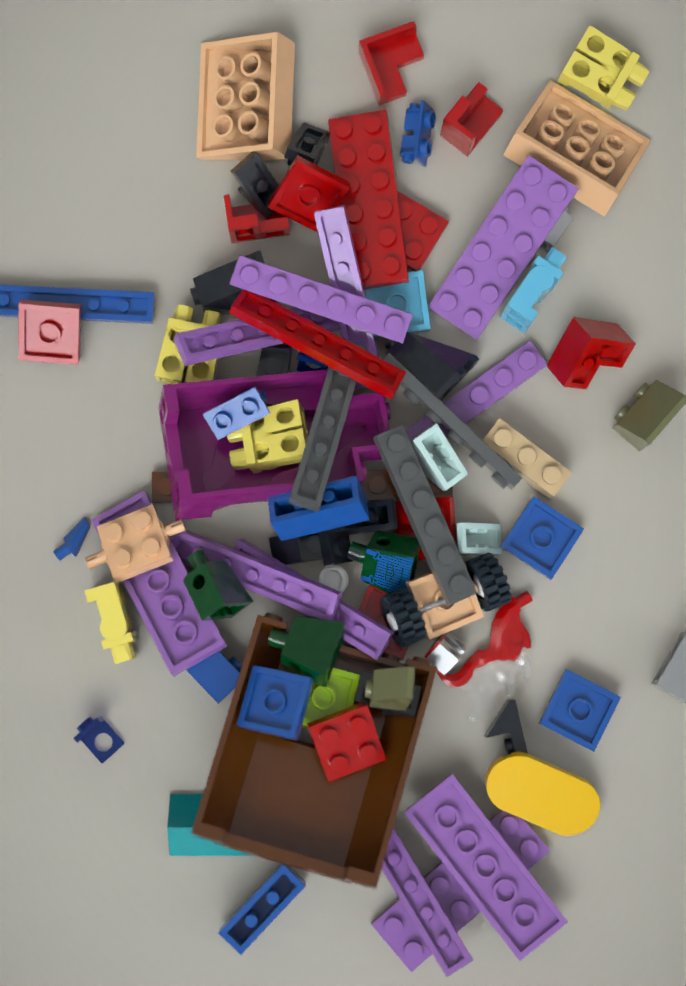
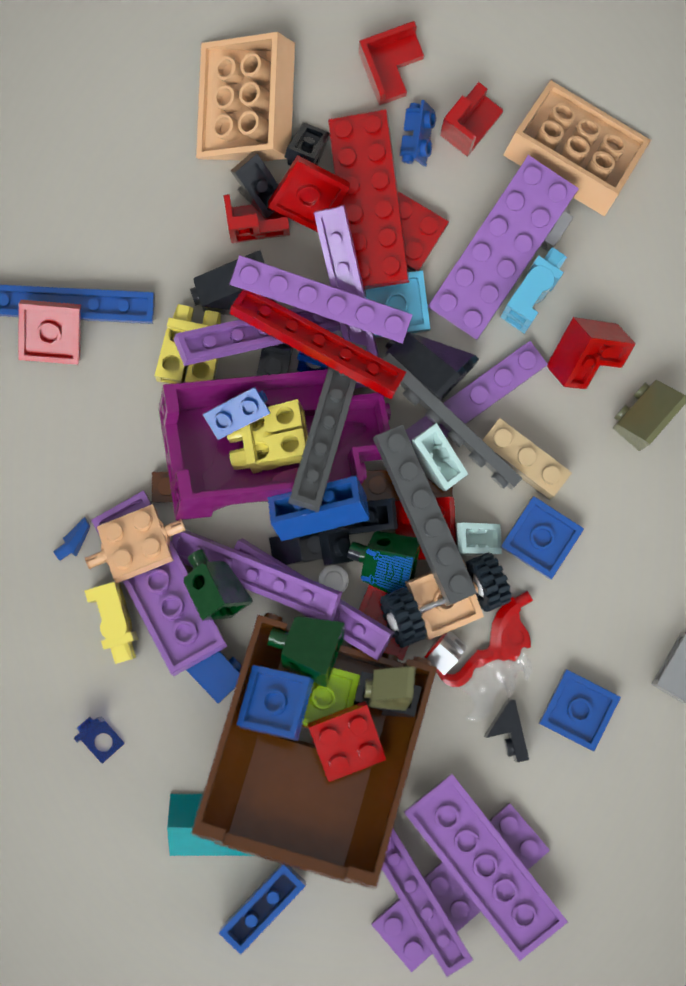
yellow tile [485,752,600,836] -> none
light yellow hips [557,25,650,111] -> none

